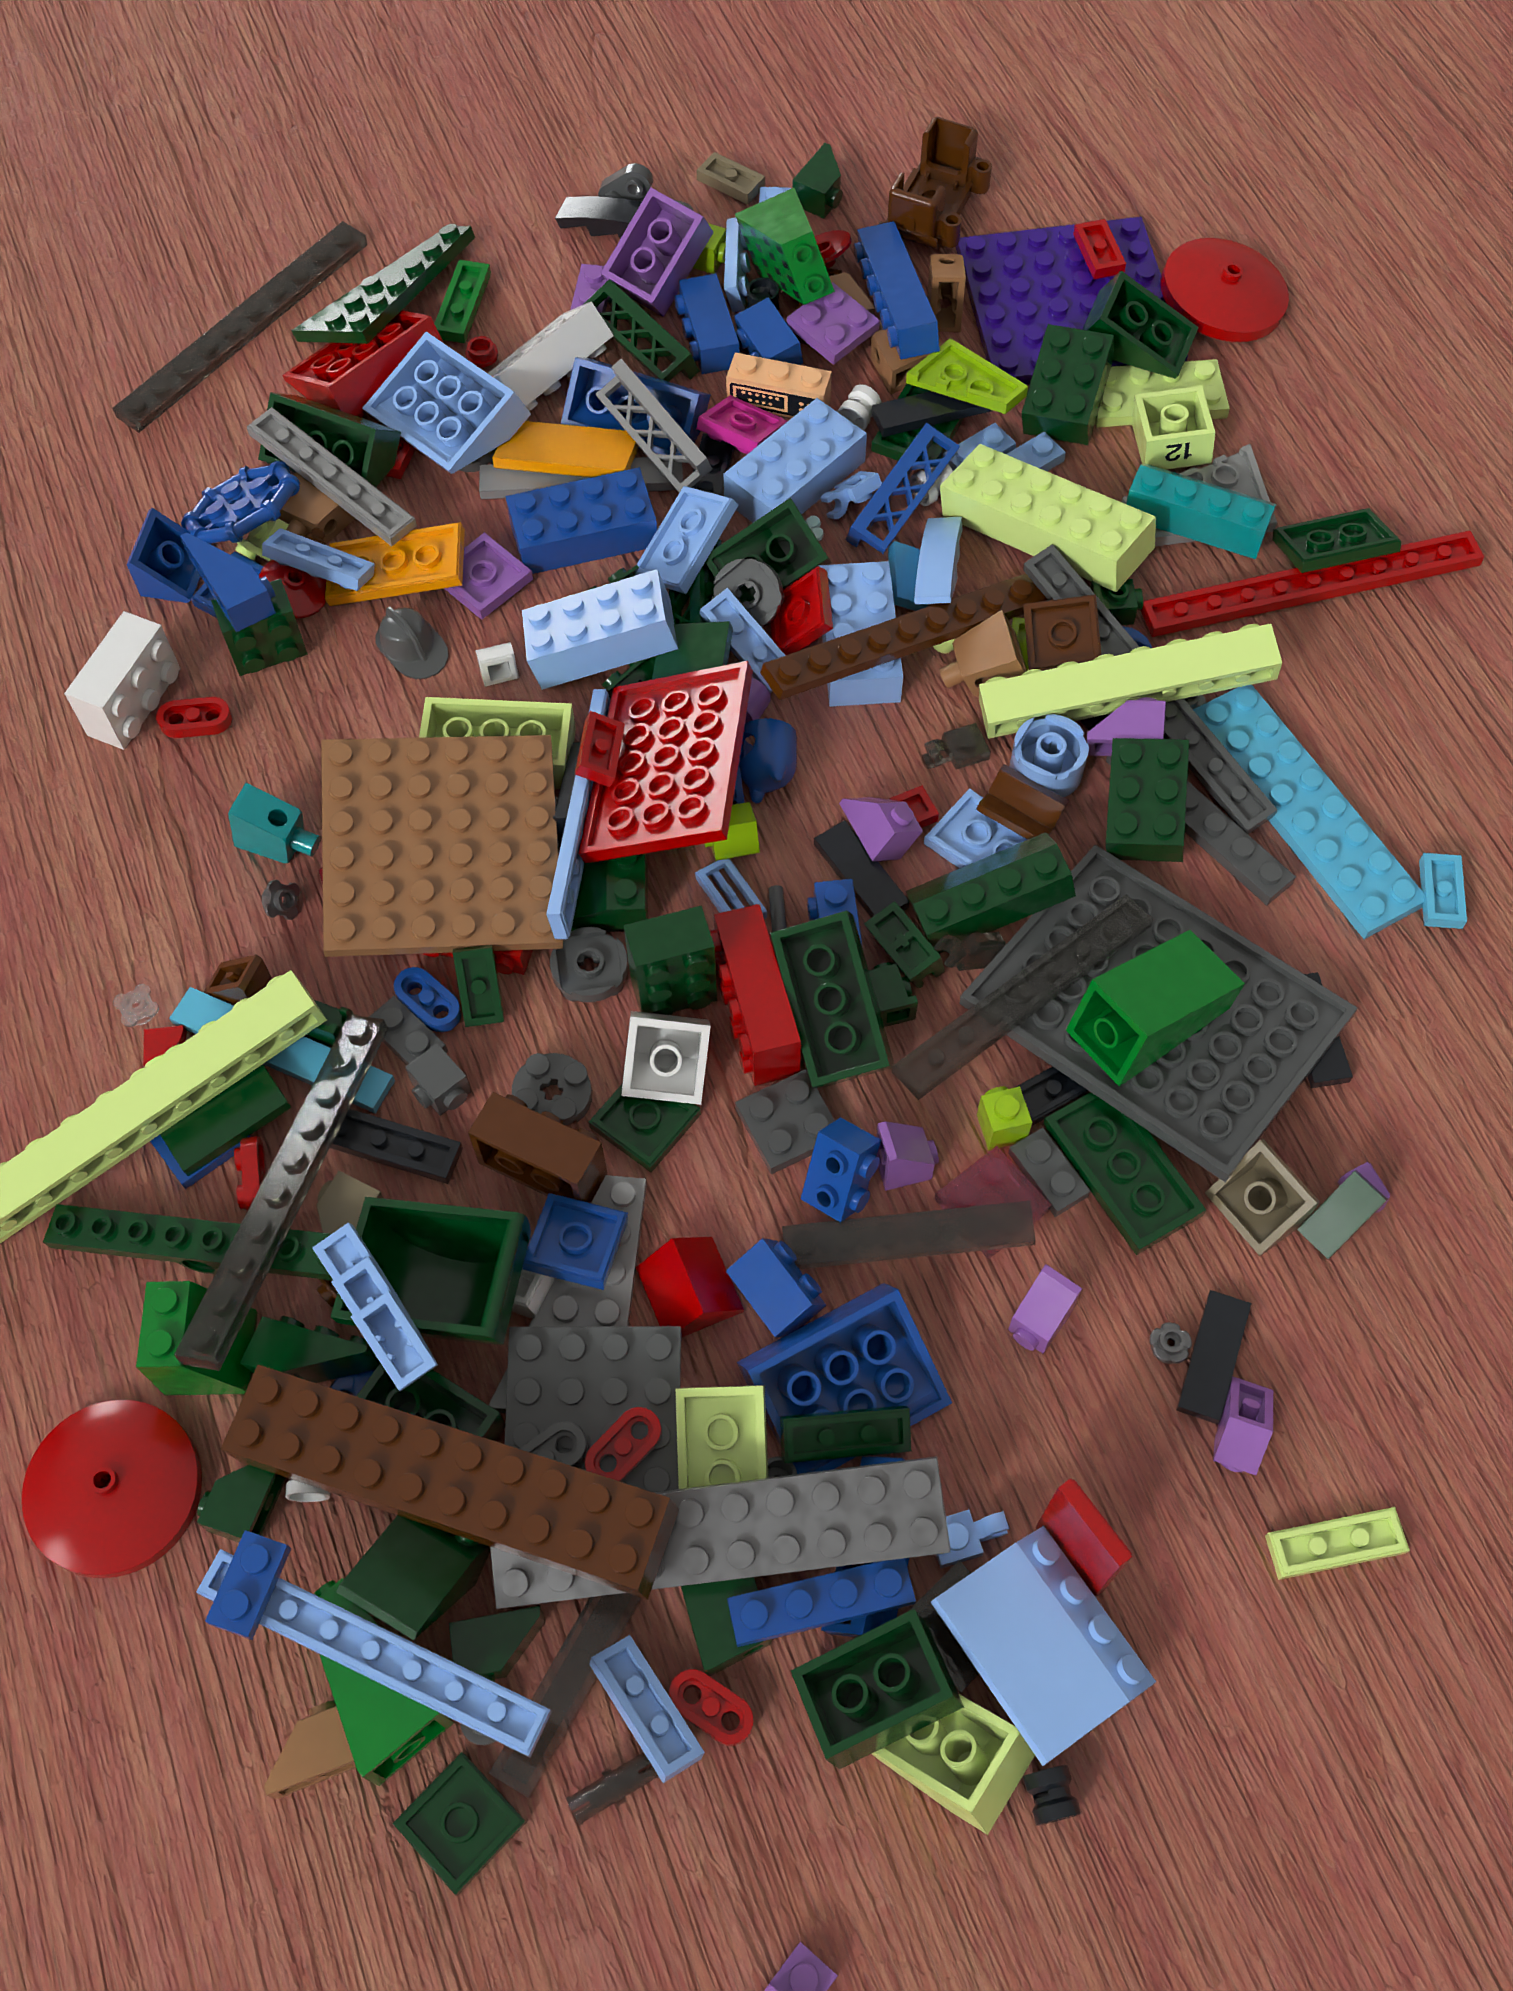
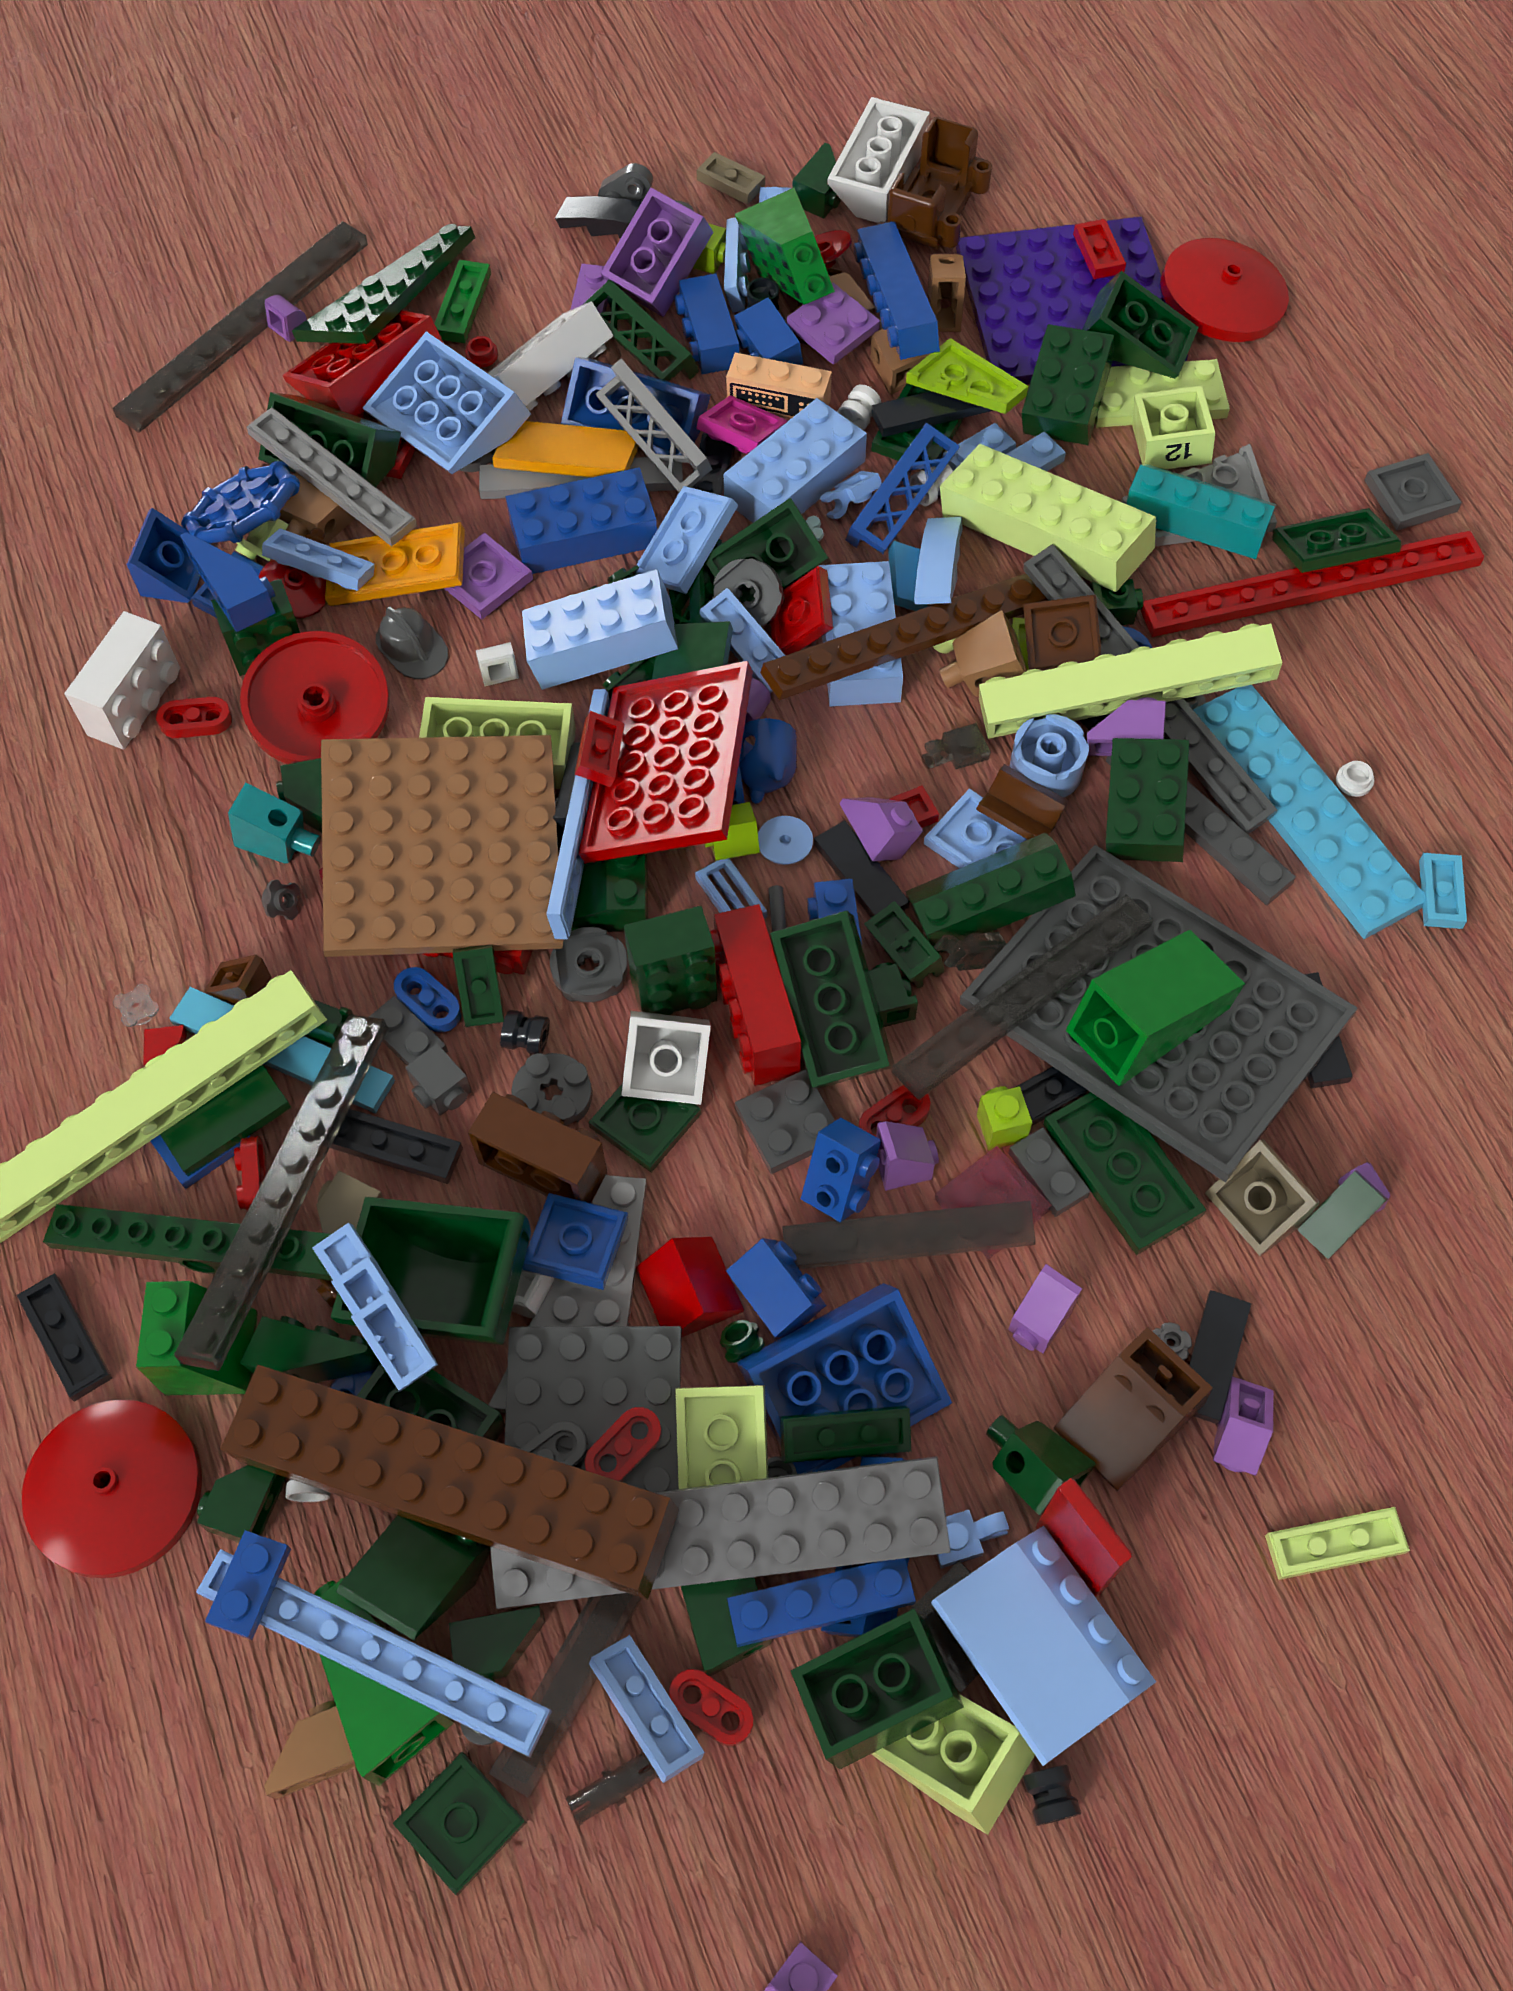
none -> black tile [16,1273,113,1402]
none -> red dish [240,631,390,764]
none -> medium lavender brick [265,295,307,342]
none -> dark green slope [276,758,322,833]
none -> black wheel [500,1010,550,1054]
none -> dark green plate [720,1320,765,1363]
none -> light blue piece [758,816,813,865]
none -> white slope [827,97,930,223]
none -> red plate [858,1084,931,1137]
none -> dark green torso [986,1415,1096,1516]
none -> reddish brown slope [1054,1327,1213,1491]
none -> white plate [1336,761,1374,797]
none -> dark grey plate [1364,453,1462,530]

